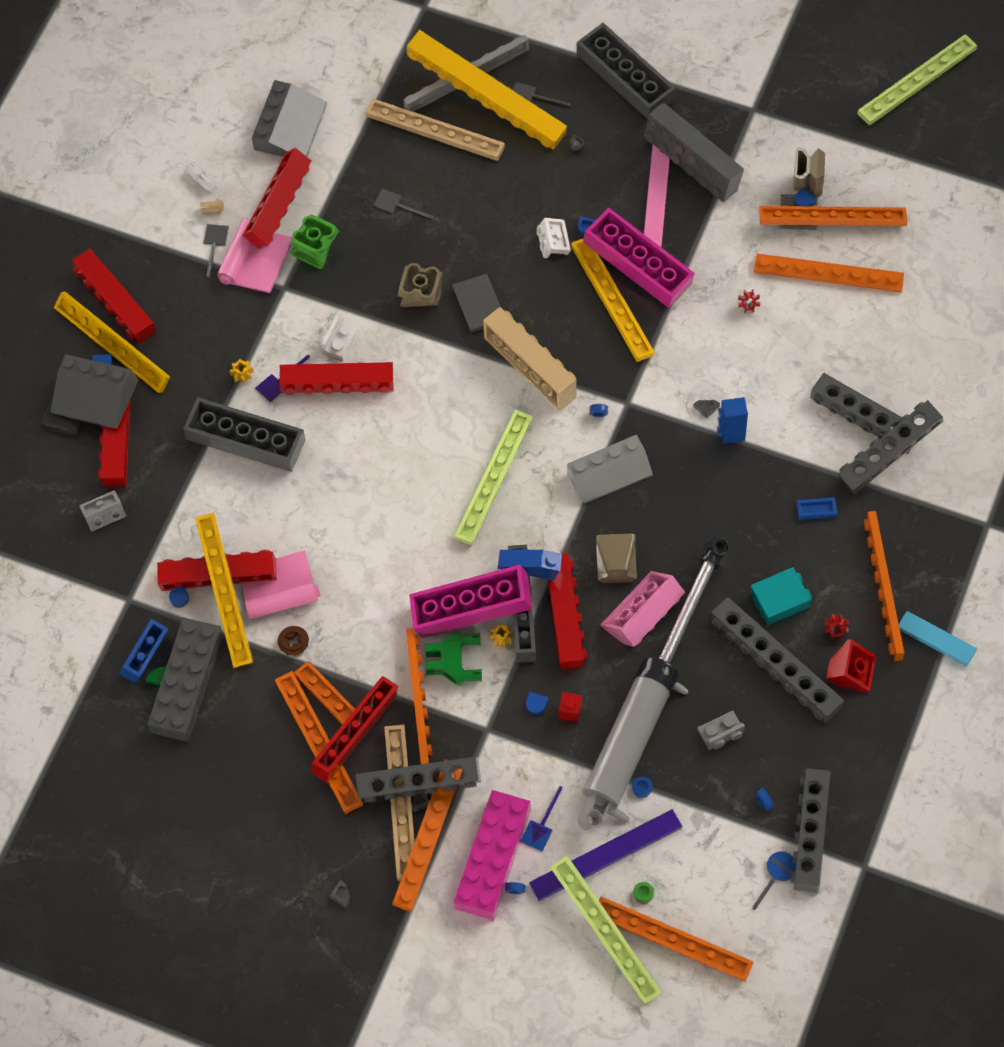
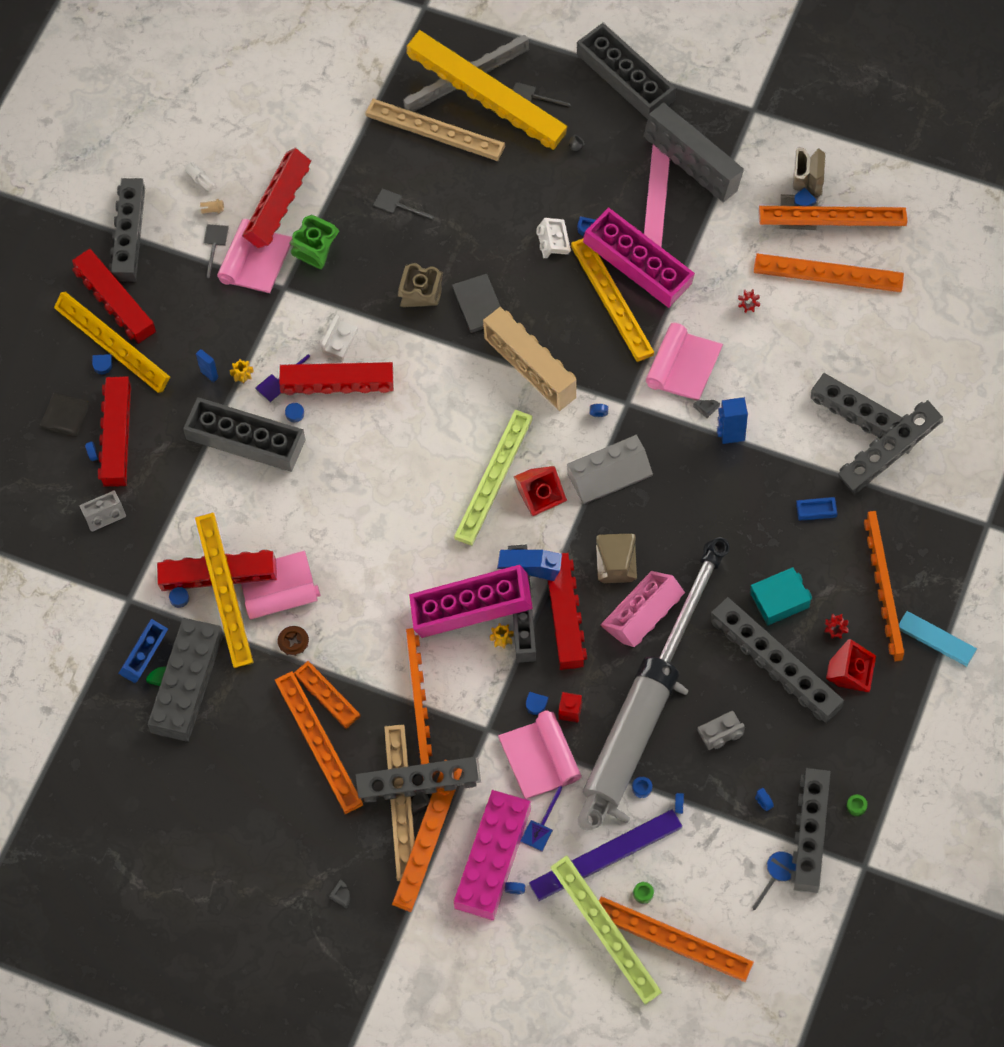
dark grey slope [50,354,139,429] -> none
slope [252,80,327,157] -> none
red brick [311,675,399,783] -> none
green connector [425,631,482,685] -> none
yellowish green plate [858,34,977,126] -> none
none -> blue tile [85,441,99,461]
none -> dark grey brick [109,178,145,282]
none -> blue tile [196,349,218,383]
none -> blue tile [285,403,304,423]
none -> bright pink door [498,711,582,799]
none -> red slope [513,466,567,516]
none -> bright pink door [645,323,723,401]
none -> blue tile [675,793,684,814]
none -> bright green tile [846,795,867,816]

